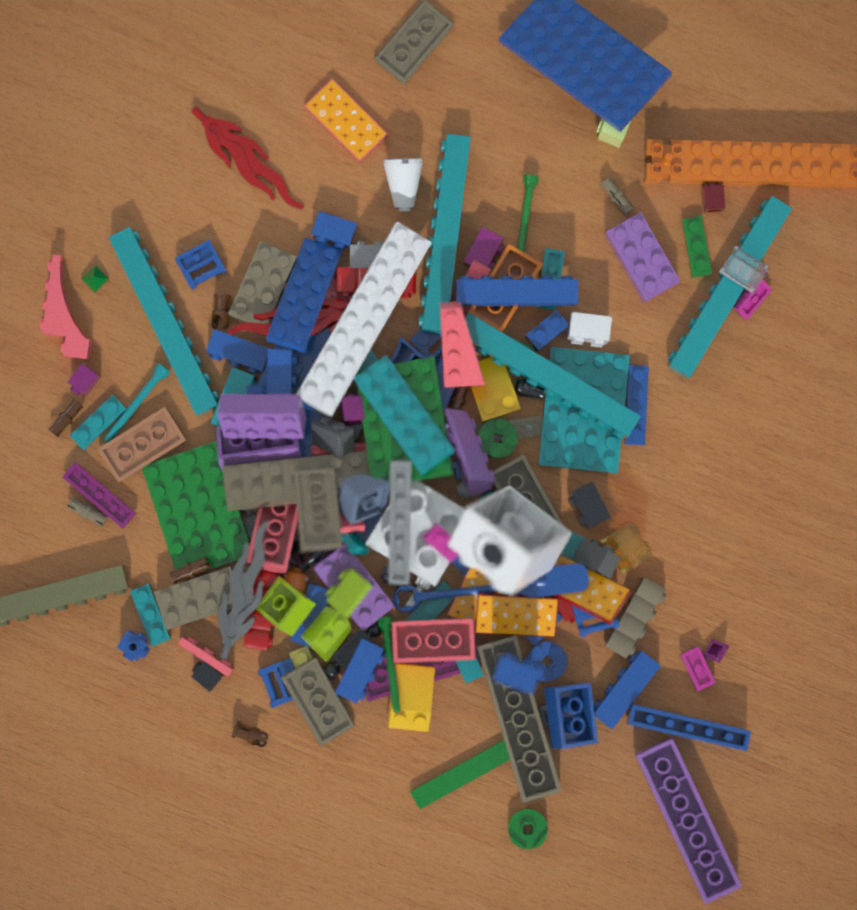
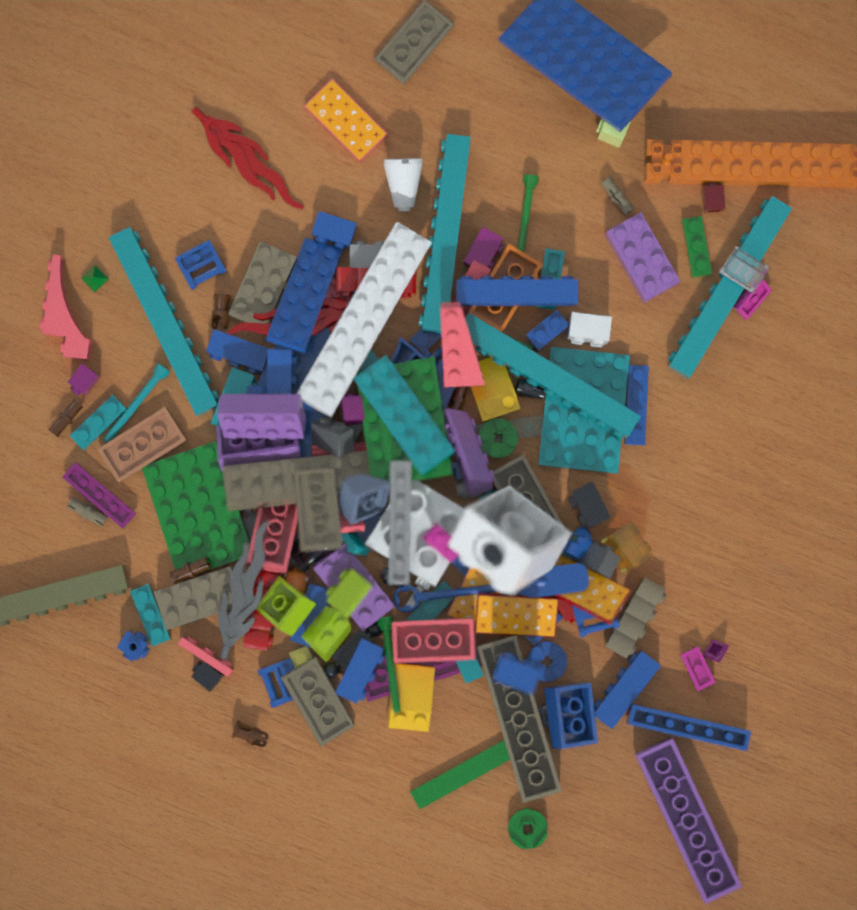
none -> blue rock [562,527,592,560]

